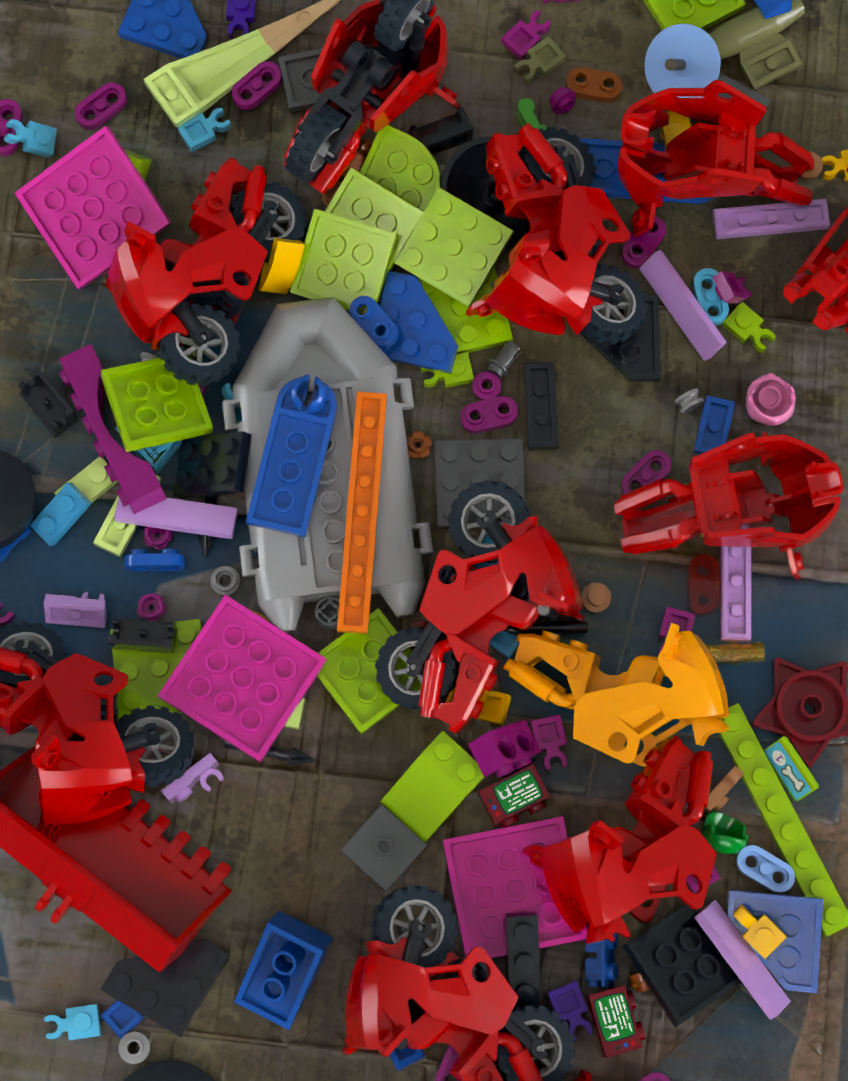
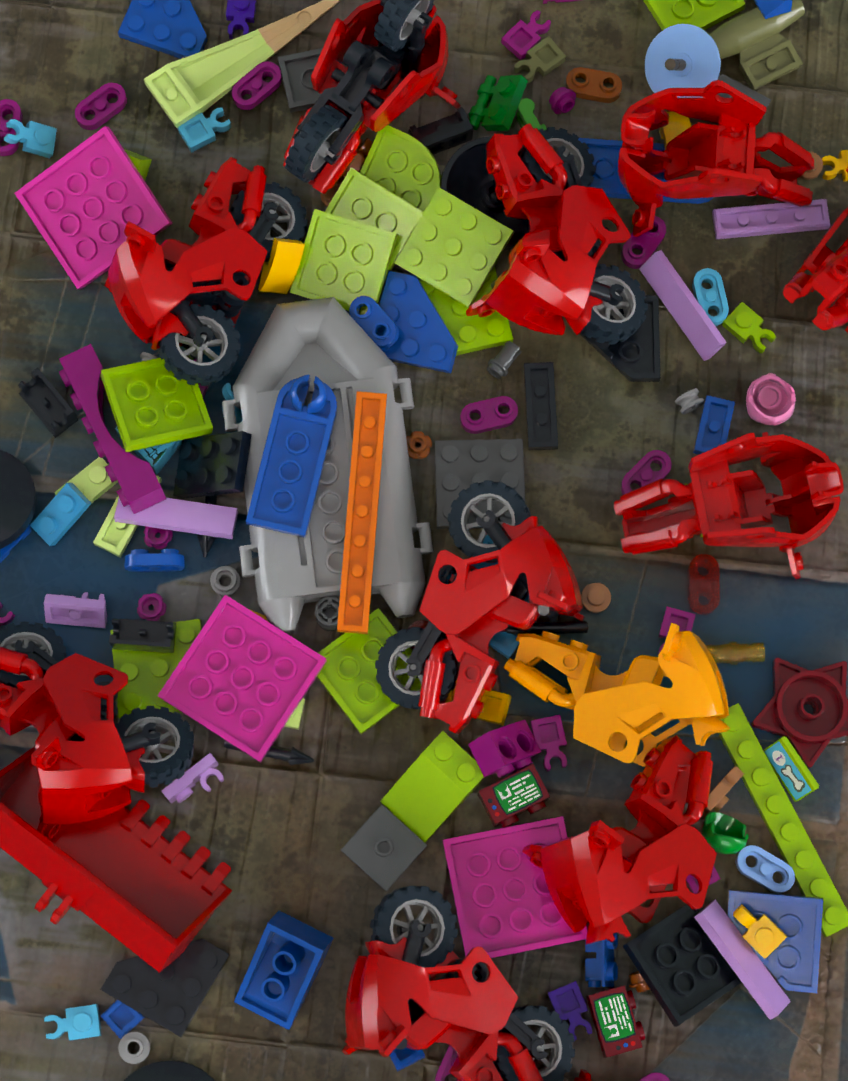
lime plate [420,352,474,388] -> none
magenta plate [472,372,501,400] -> none
black plate [505,912,541,1008] -> none
magenta plate [712,271,753,304] -> none
lavender tile [720,526,751,642] -> none
none -> green plate [468,75,528,131]

